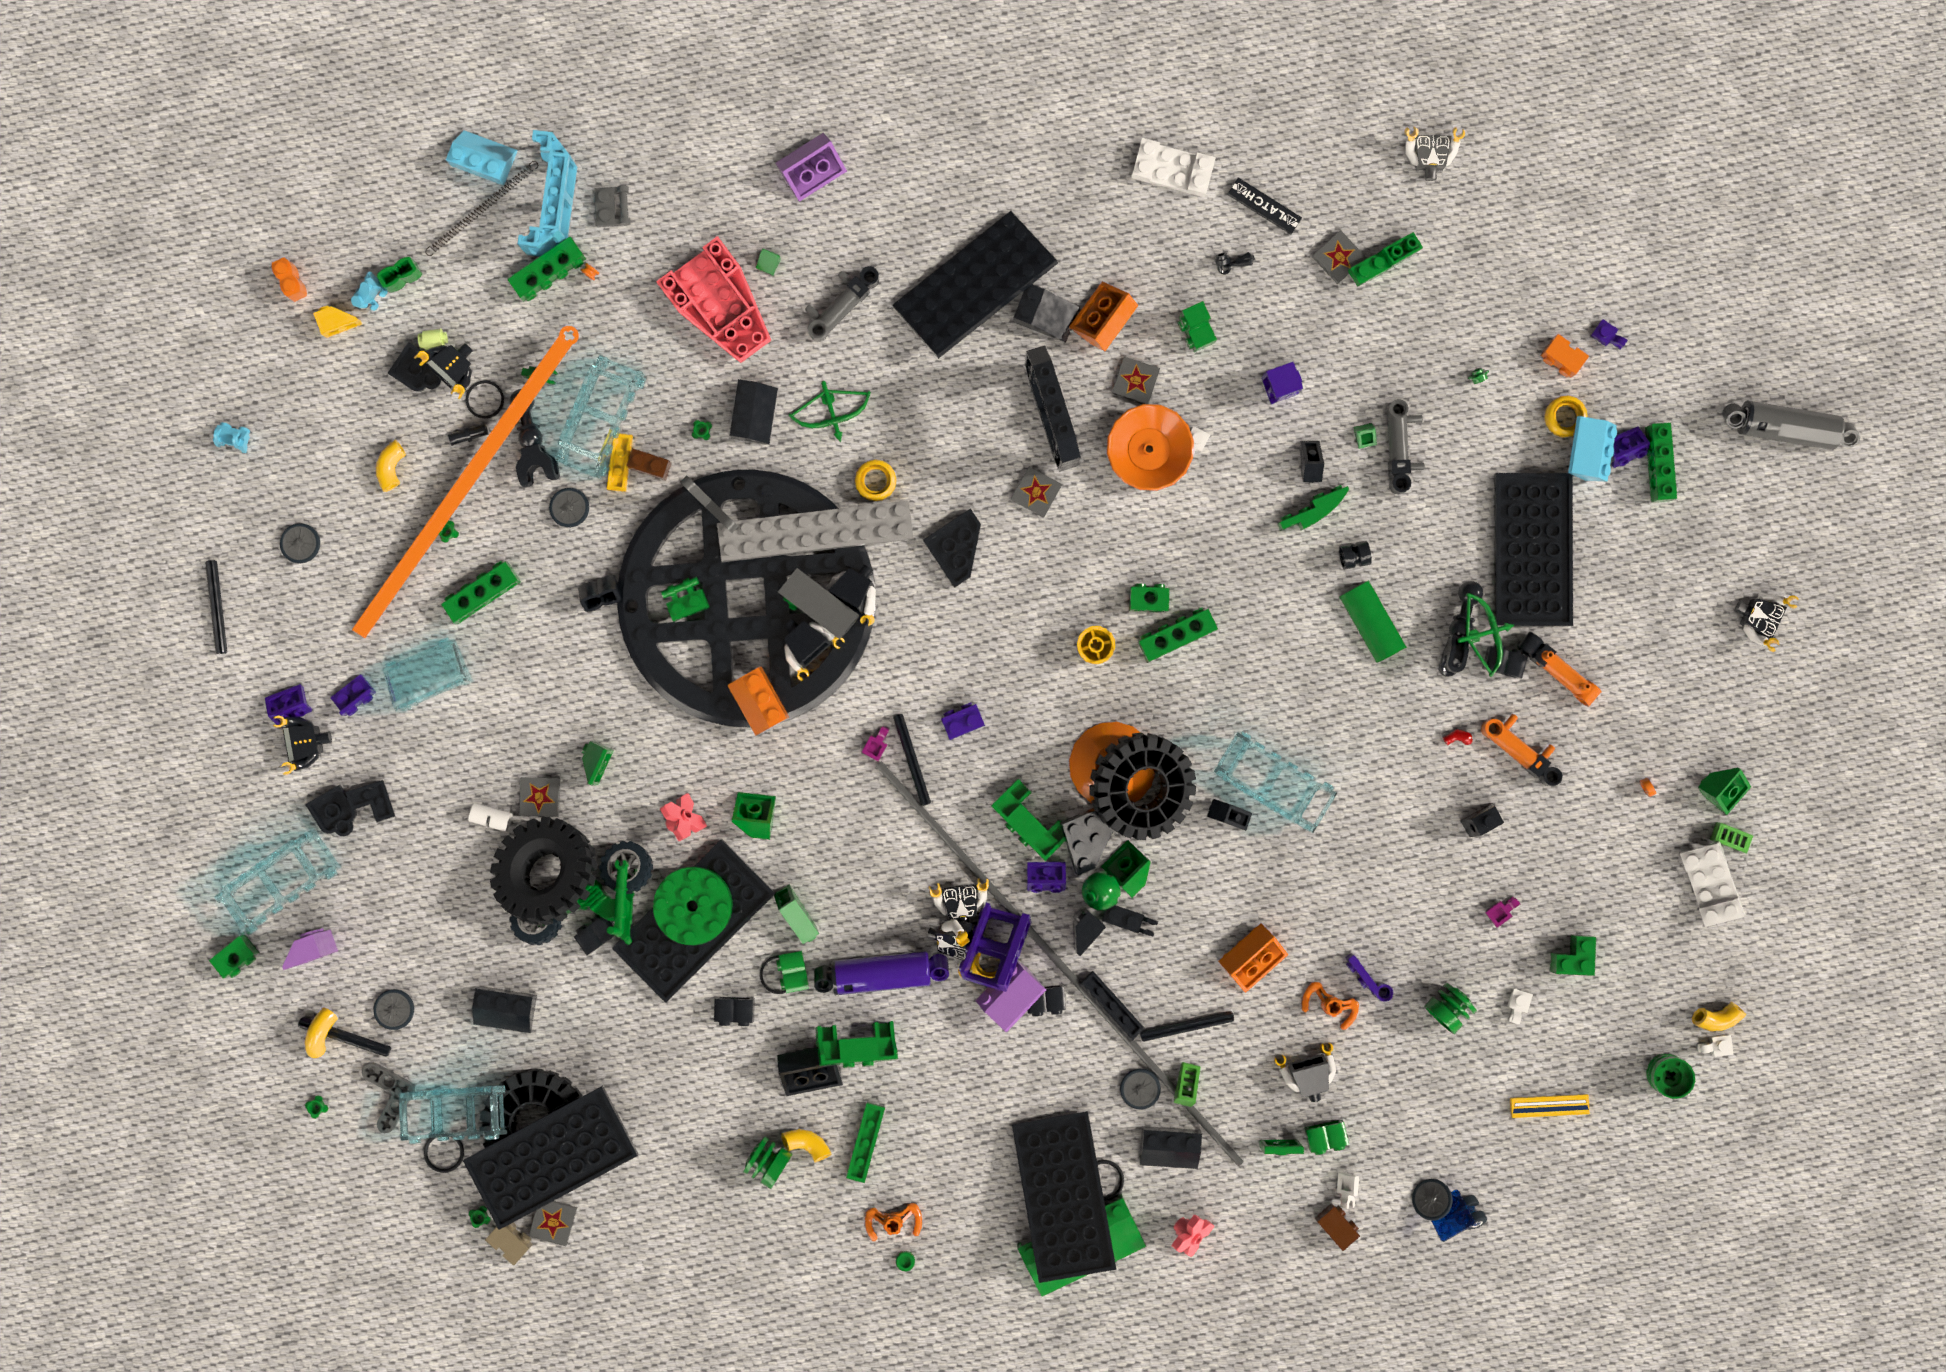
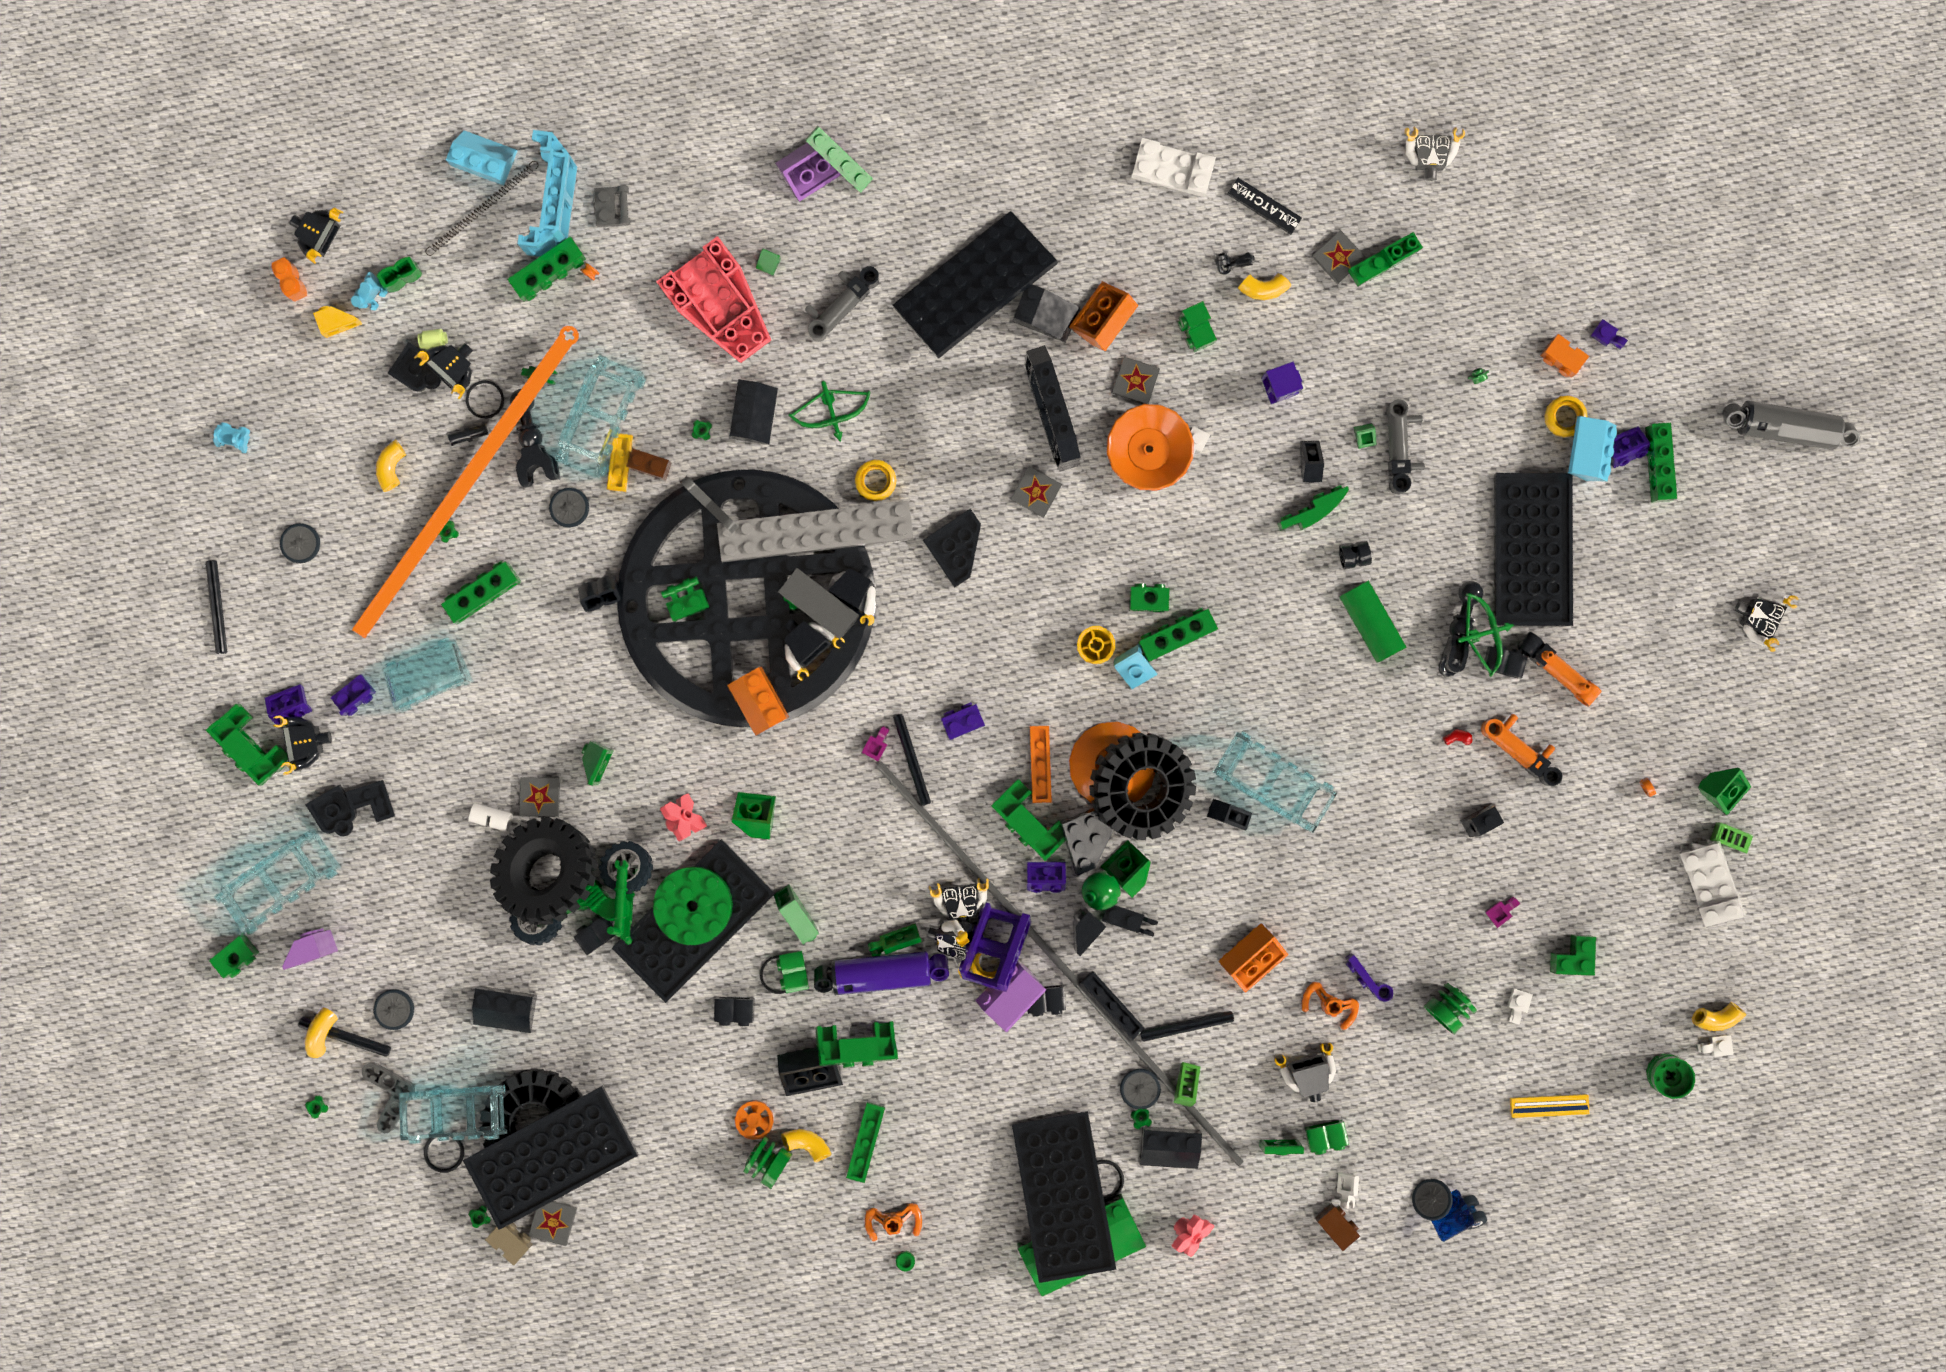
none -> green bracket [206,704,288,786]
none -> torso [290,207,343,264]
none -> orange piece [735,1100,774,1140]
none -> plate [805,125,873,193]
none -> green plate [868,923,922,957]
none -> orange plate [1030,726,1052,803]
none -> medium azure piece [1114,644,1157,689]
none -> green plate [1130,1109,1152,1129]
none -> yellow cylinder [1237,273,1291,301]

